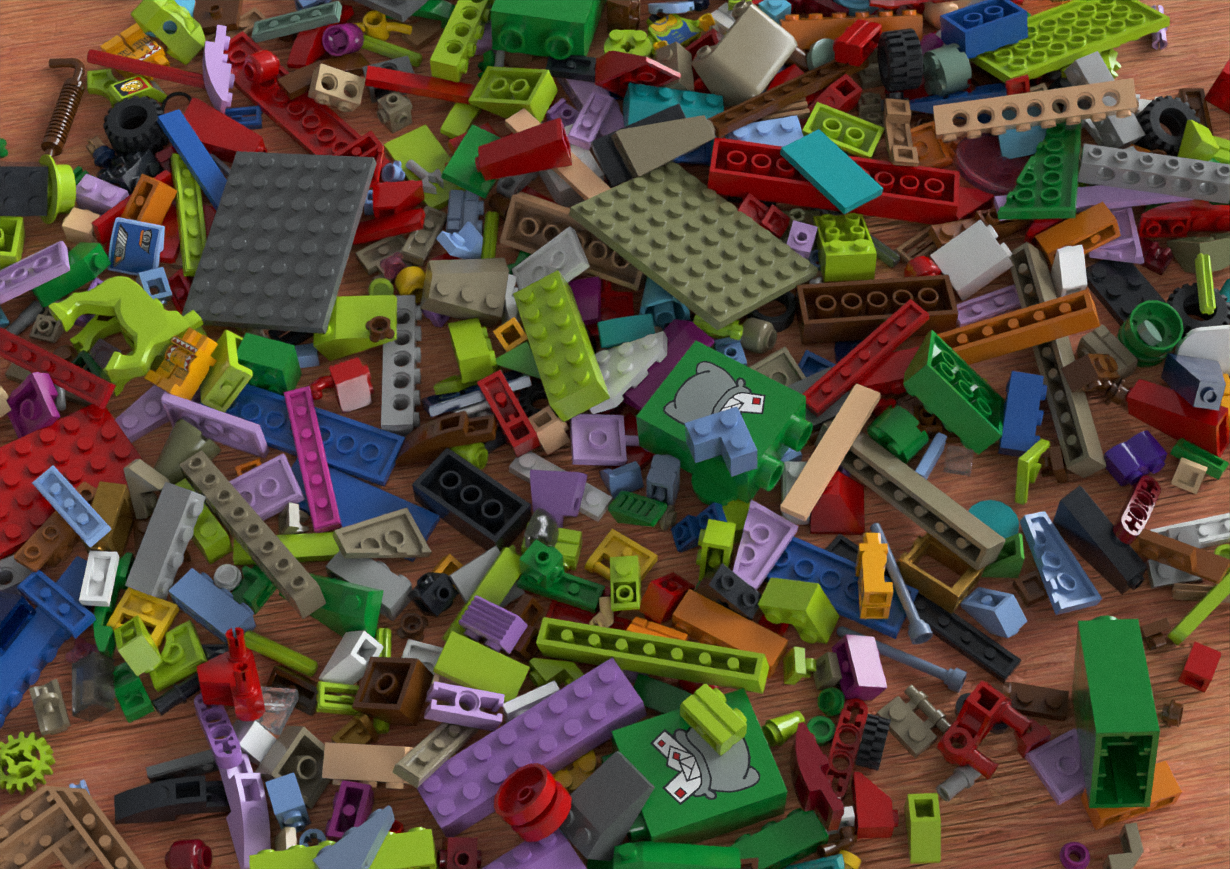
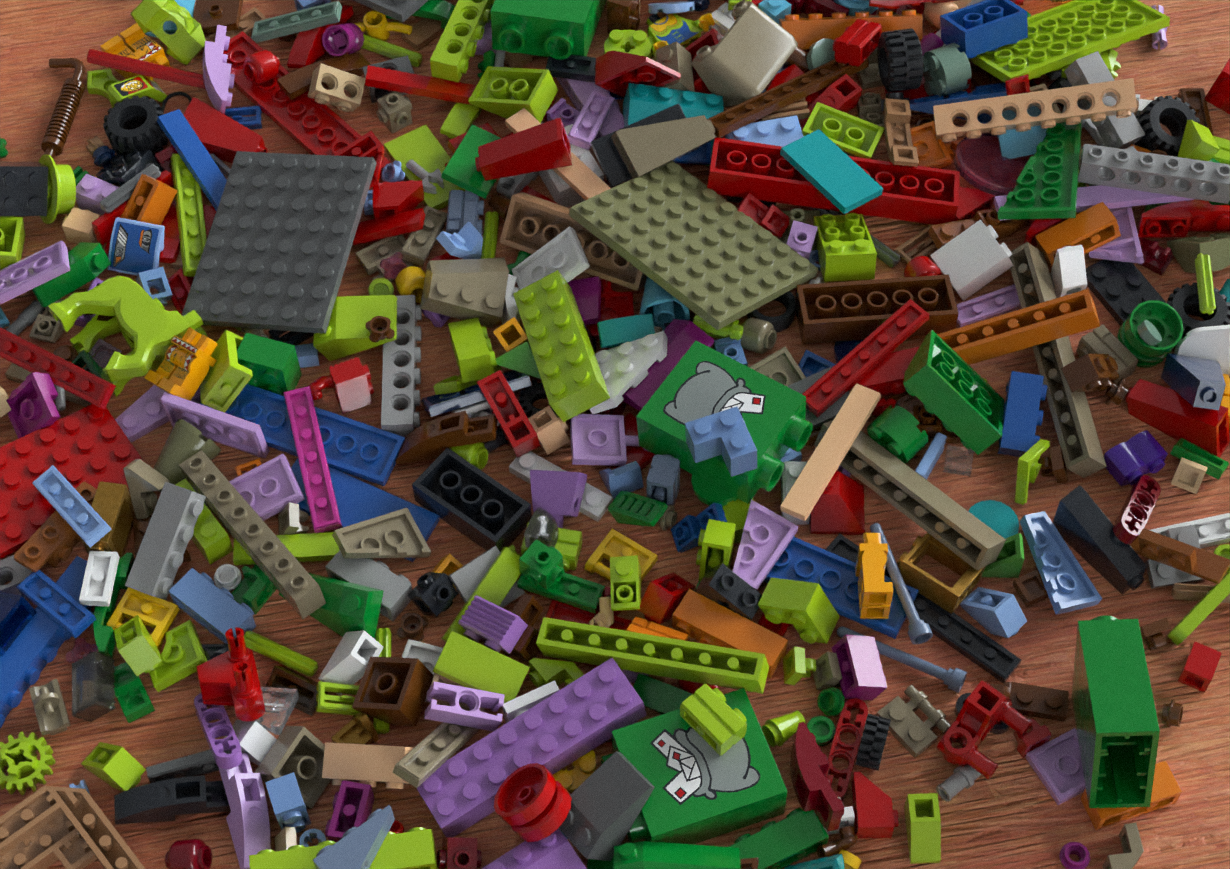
black axle [151,673,201,716] -> none
none -> lime slope [81,742,146,791]
none -> dark grey axle [99,164,161,214]

